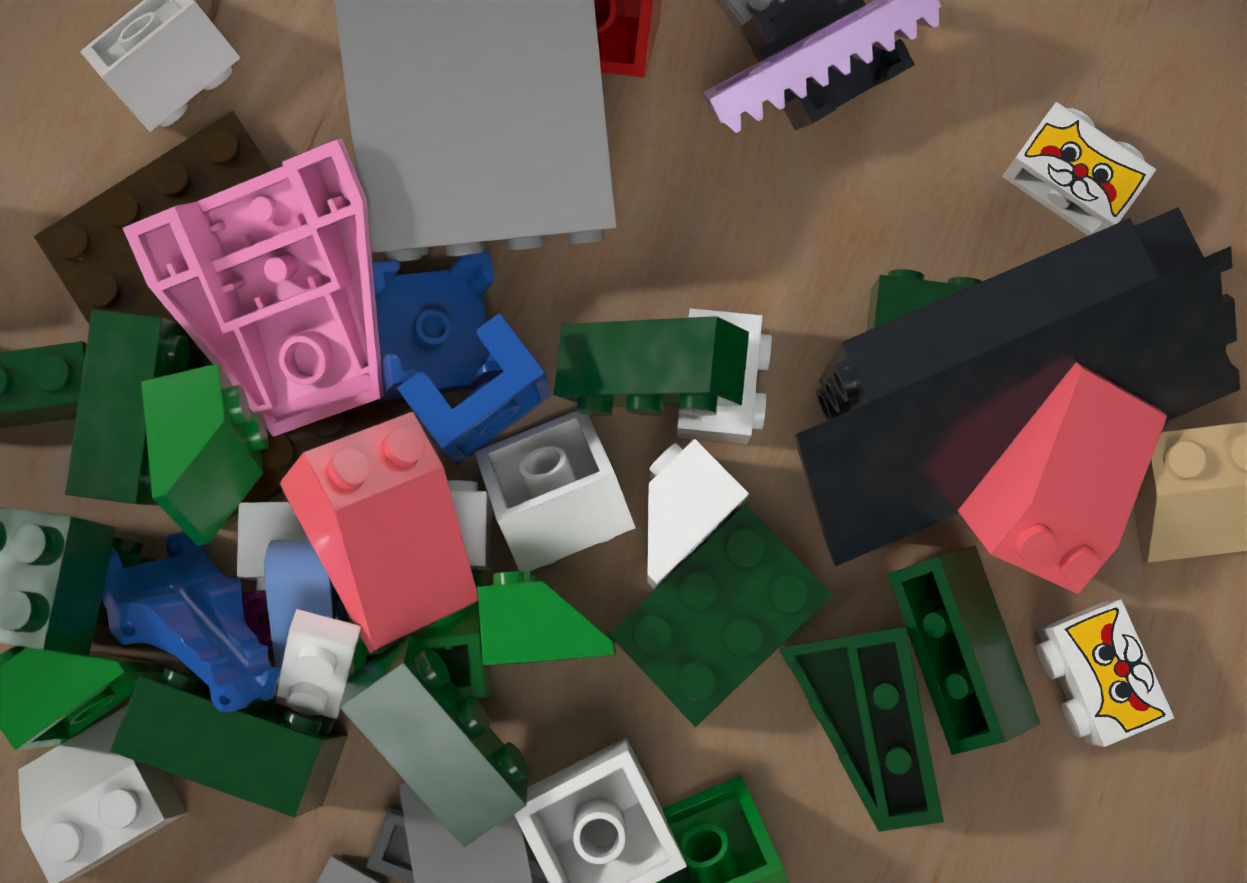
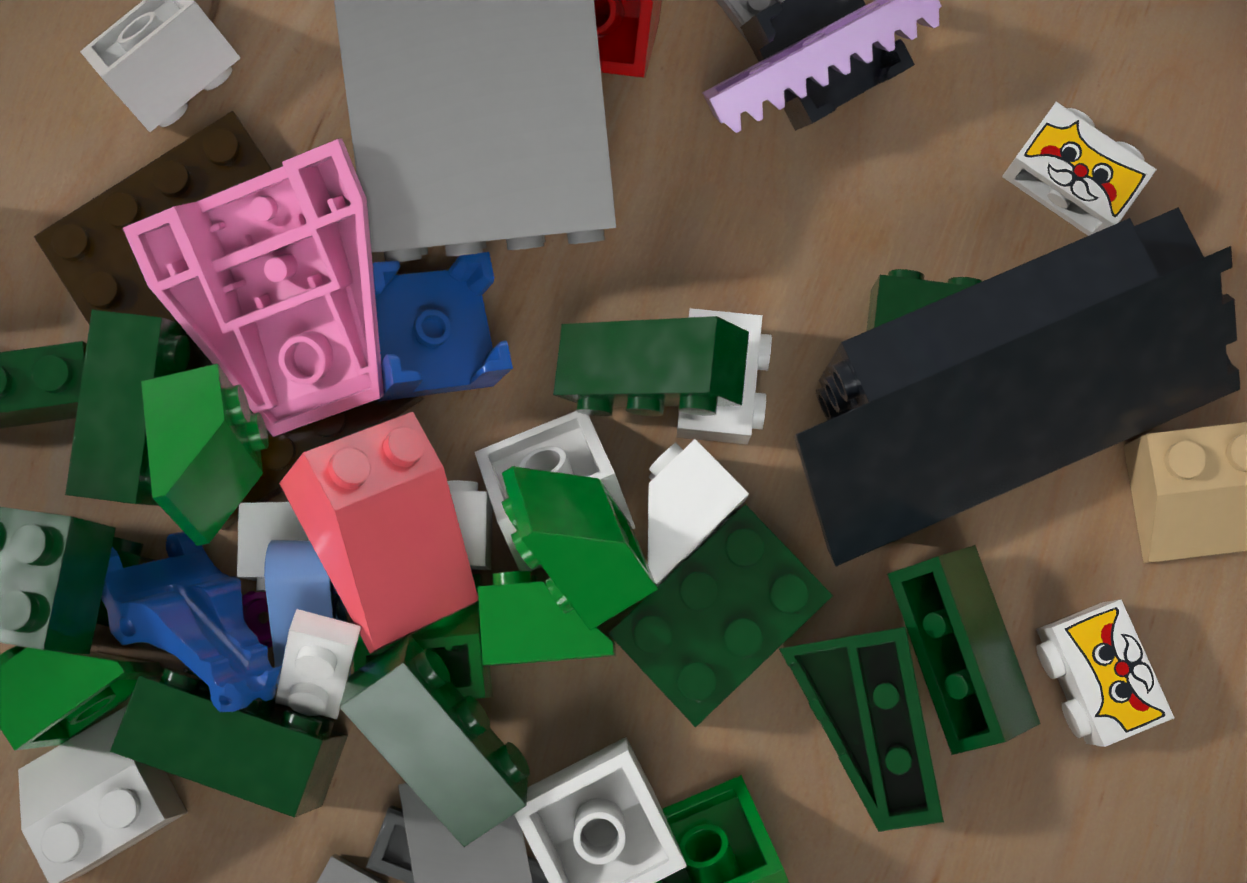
blue panel [397,313,552,466] -> none
coral slope [958,362,1167,594] -> none
none -> green slope [502,466,658,630]

